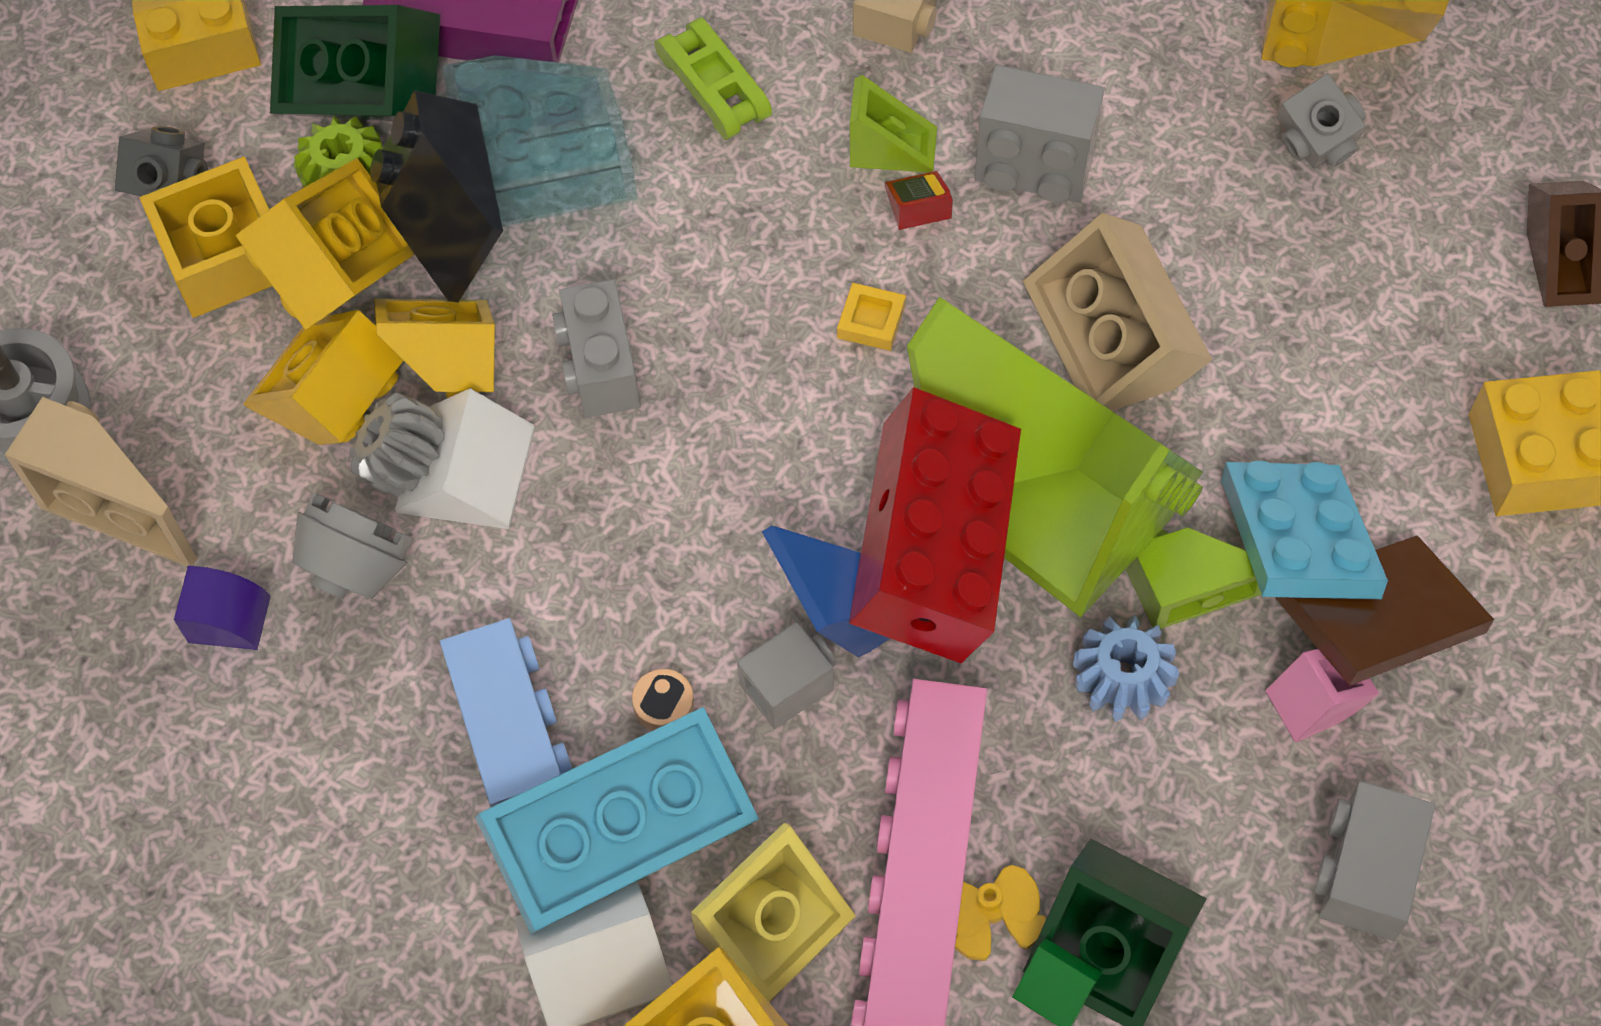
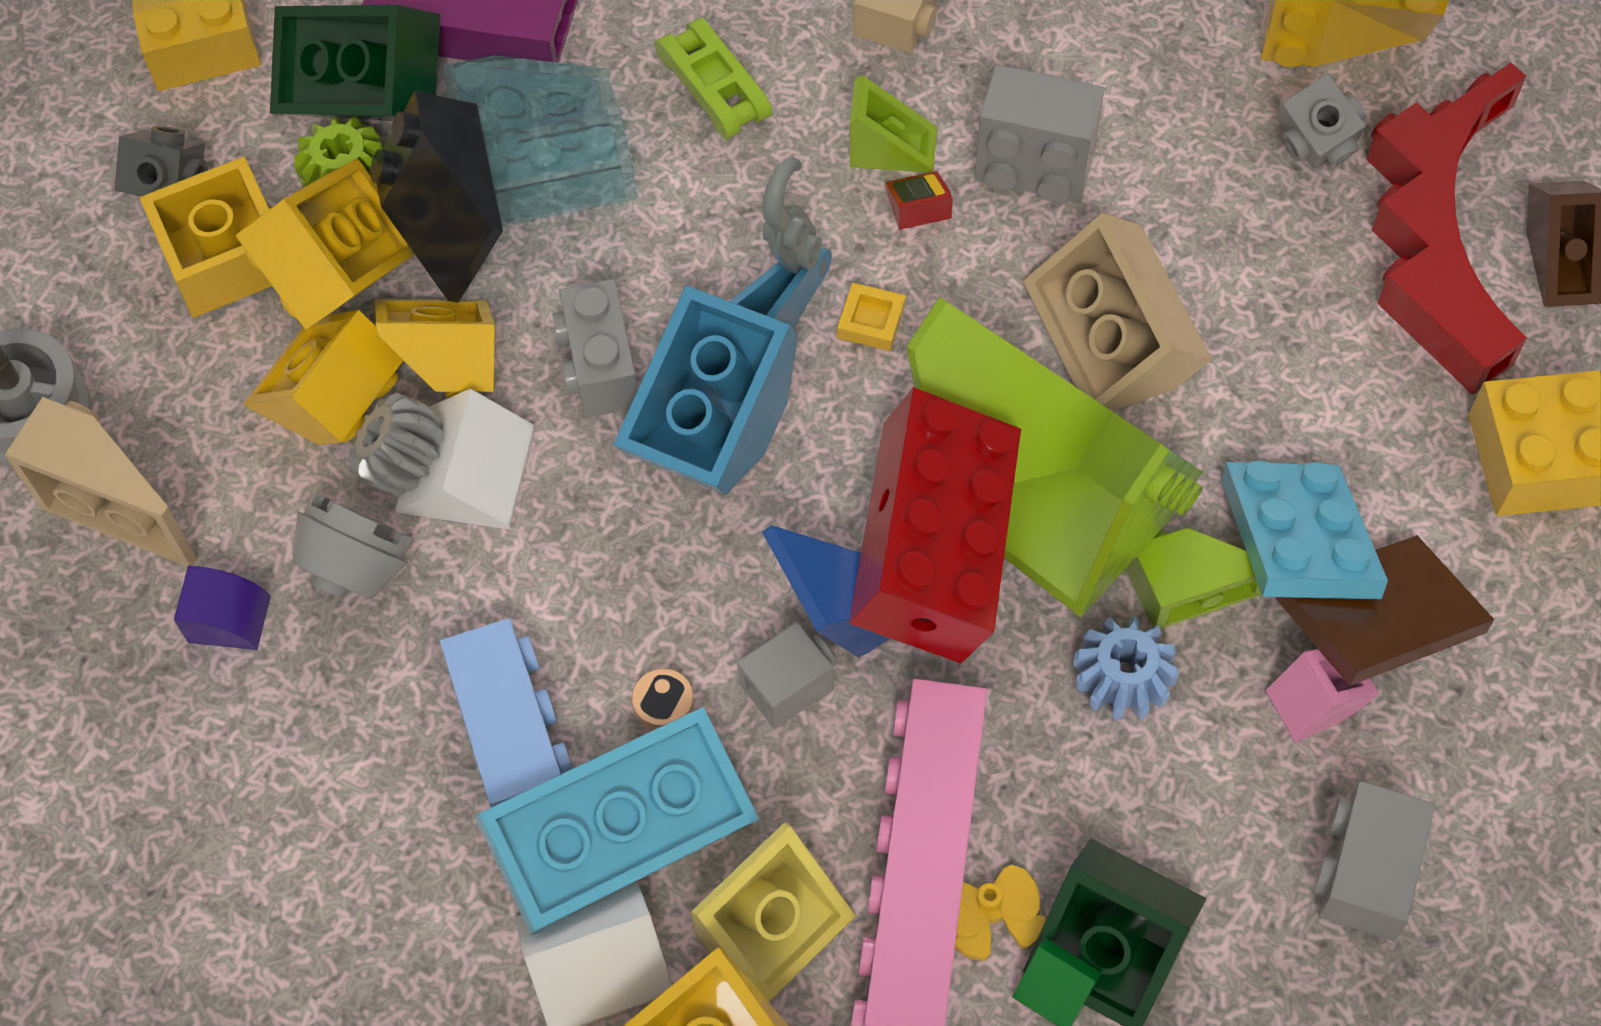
none -> dark azure slope [613,157,832,495]
none -> red arch [1366,62,1527,395]

